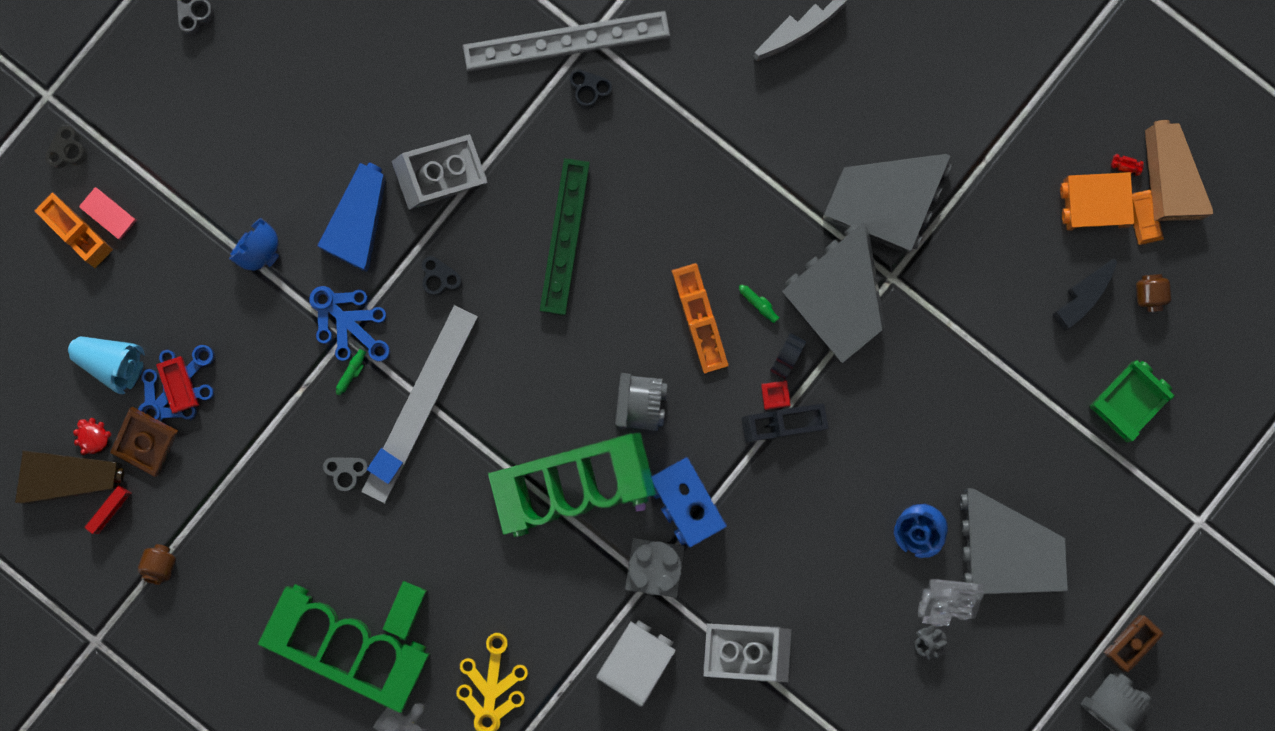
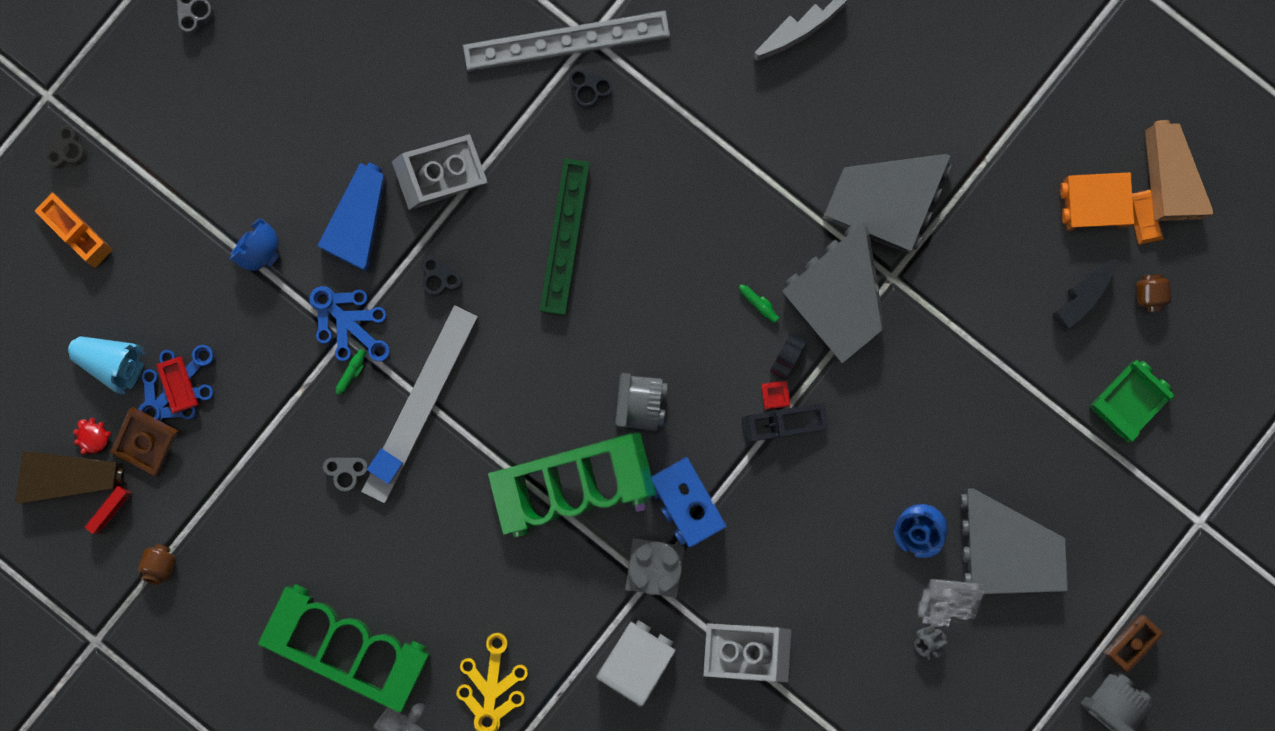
coral tile [79,187,137,240] -> none
green panel [382,581,428,640] -> none
orange slope [672,263,729,373] -> none
red piece [1111,154,1144,176] -> none

